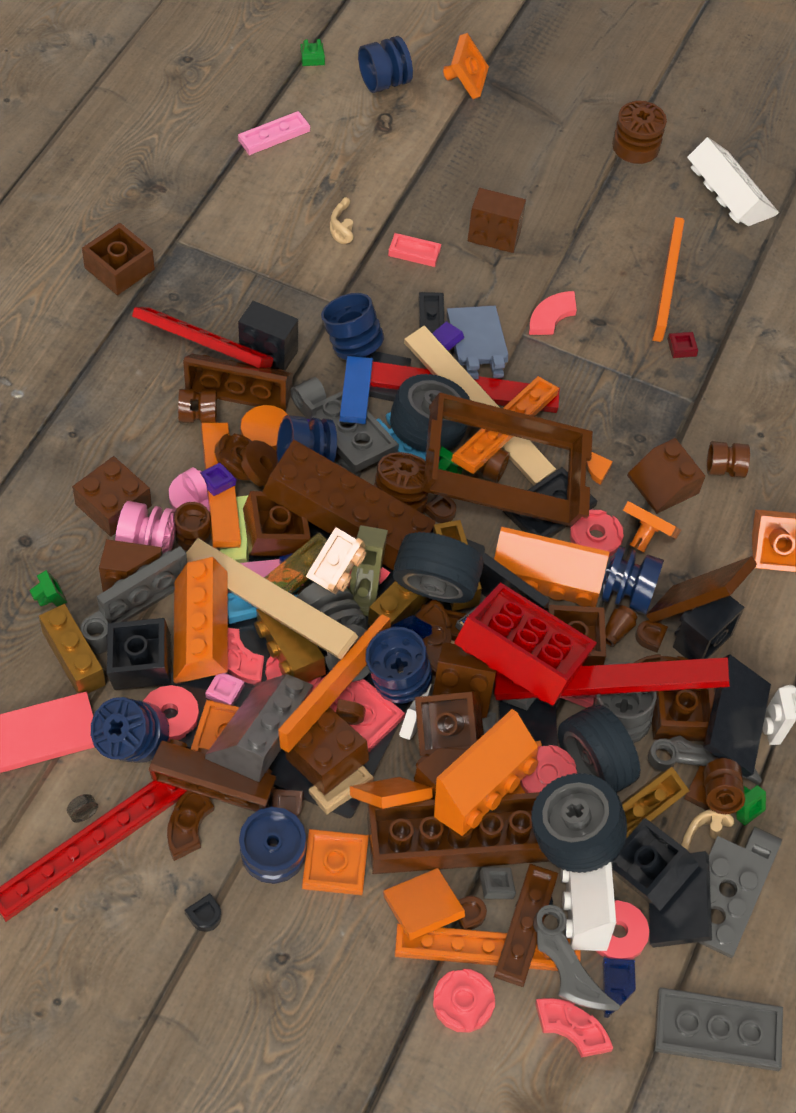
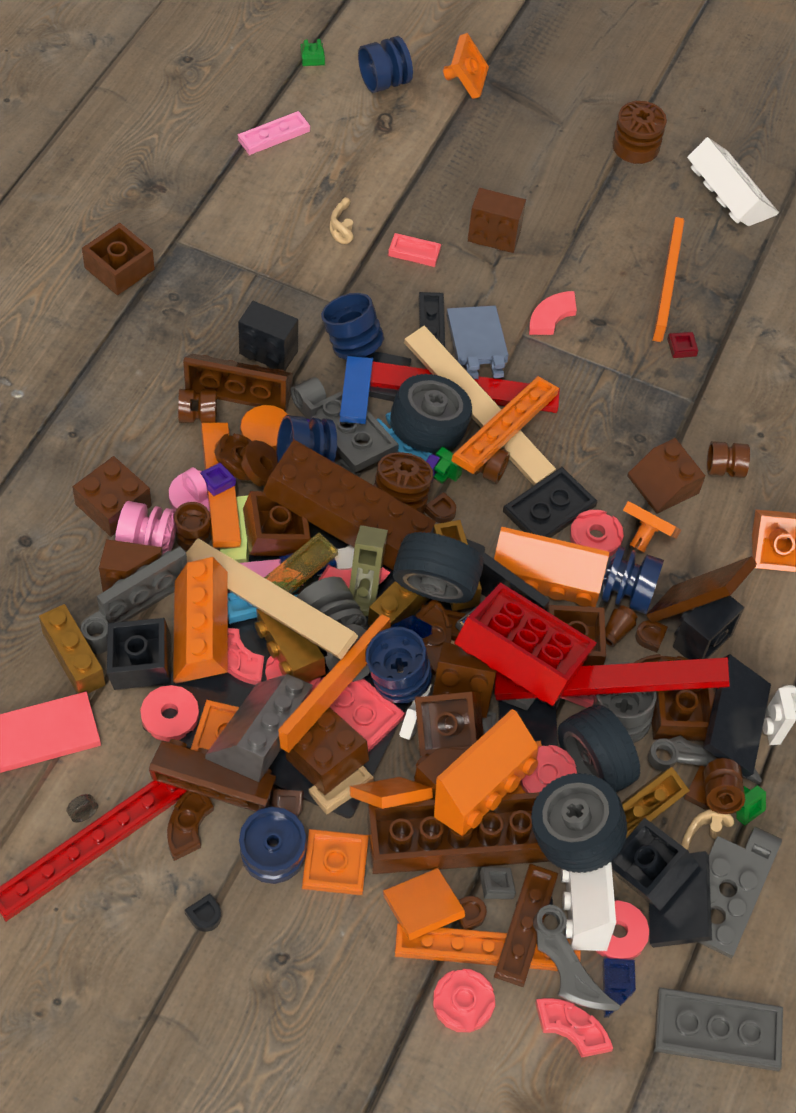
green tile [30,570,67,607] -> none
dark blue wheel [90,697,169,763] -> none
red tile [132,307,274,368] -> none
bright pink tile [205,673,245,706] -> none
light nougat bracket [306,527,367,595] -> none
reddish brown tile [336,699,366,725] -> none
reddish brown piece [422,392,593,527] -> none
dark purple tile [432,321,465,351] -> none
orange tile [586,452,613,485] -> none

